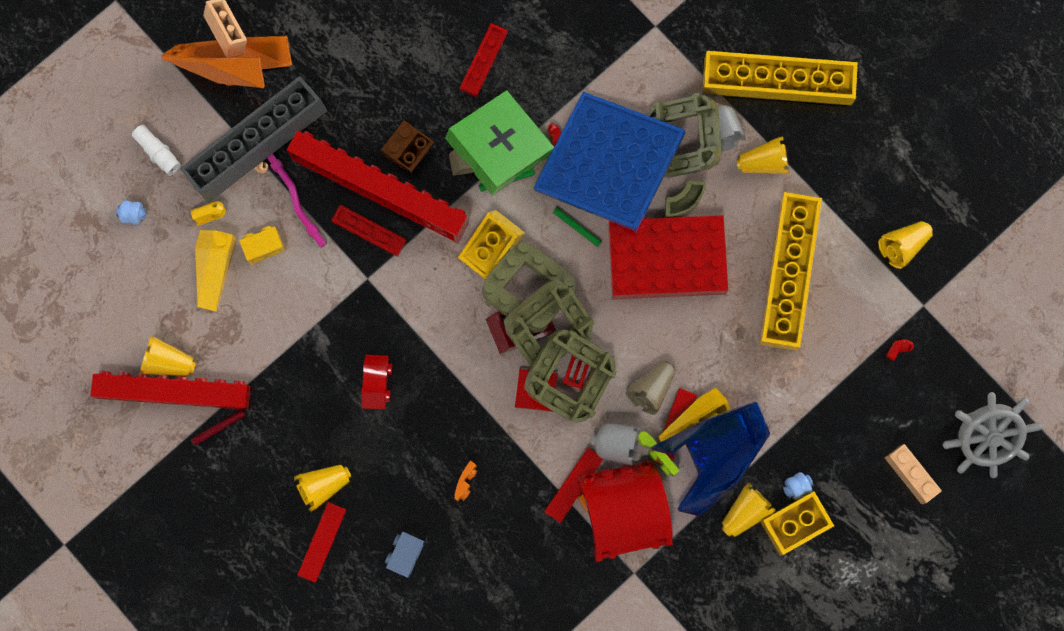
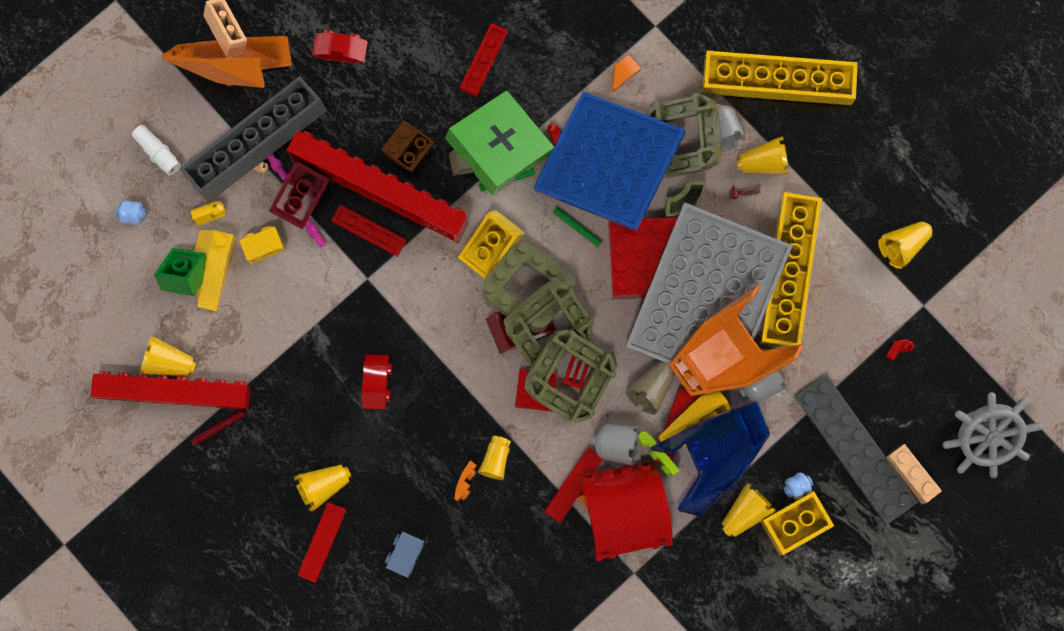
none -> green slope [154,248,206,296]
none -> dark red slope [269,160,330,230]
none -> red brick [312,30,368,65]
none -> yellow plant [478,436,510,480]
none -> orange slope [611,55,641,92]
none -> light grey plate [625,202,793,364]
none -> orange windscreen [669,284,803,396]
none -> dark red piece [730,186,761,199]
none -> light grey cylinder [738,370,787,402]
none -> dark grey plate [794,375,918,525]

